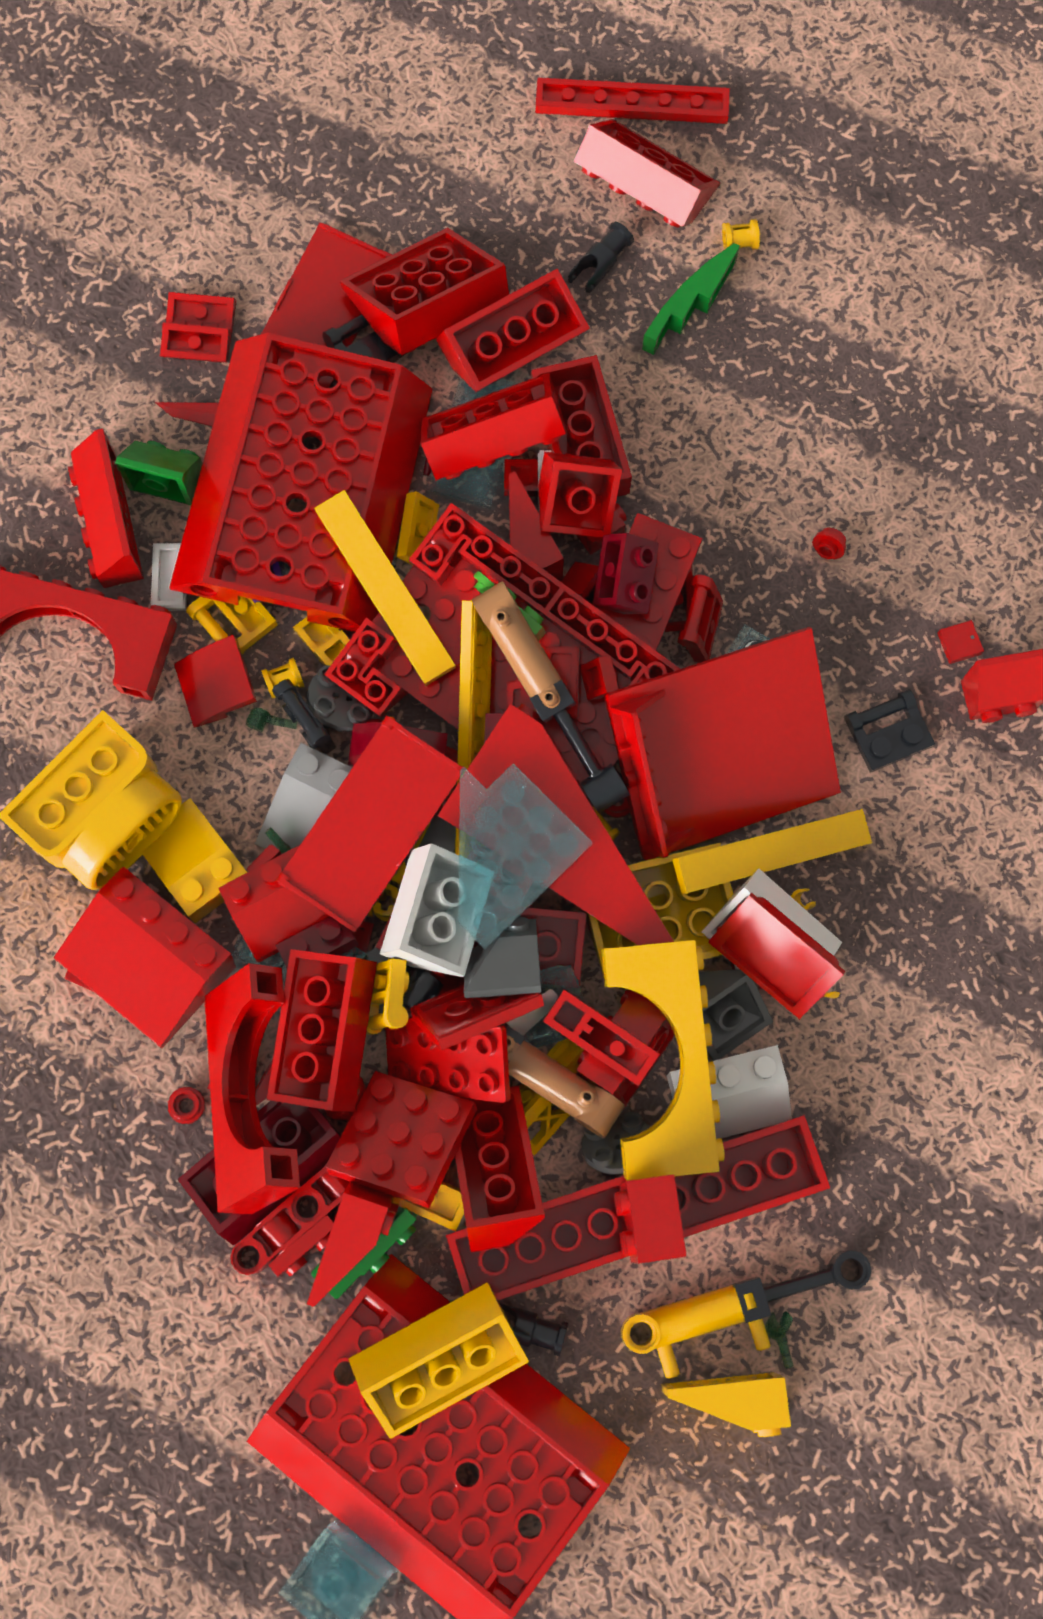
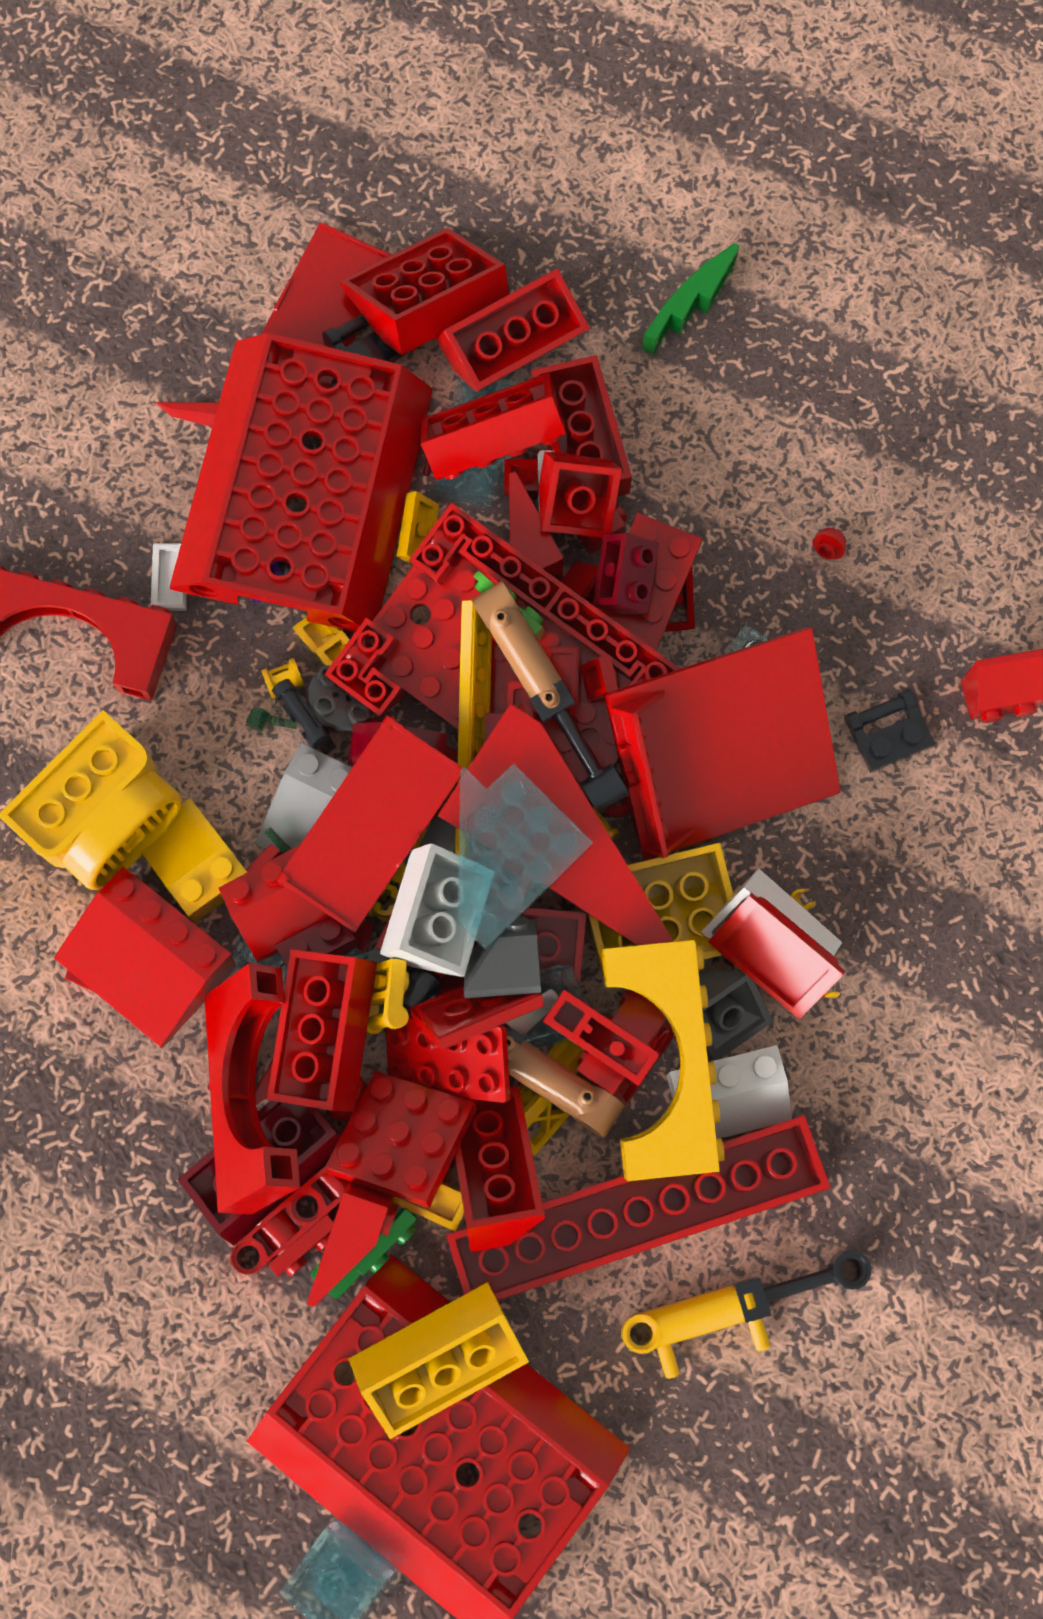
slope [68,428,144,588] -> none
green slope [115,440,203,505] -> none
red slope [160,292,237,363] -> none
red plate [168,1087,205,1124] -> none
red slope [174,635,257,728] -> none
yellow plate [186,596,278,654] -> none
yellow tile [314,490,456,686] -> none
black piece [499,1303,568,1356] -> none
red plate [535,77,730,124] -> none
black piece [568,221,634,293] -> none
slope [574,119,721,228] -> none
dark grey plate [582,1112,650,1176] -> none
red brick [614,1174,687,1264] -> none
yellow slope [662,1372,791,1437] -> none
yellow tile [672,809,872,894] -> none
red plate [677,575,724,663] -> none
yellow bush [722,219,760,250] -> none
clear green hand [765,1311,793,1368] -> none
red tile [937,620,984,664] -> none

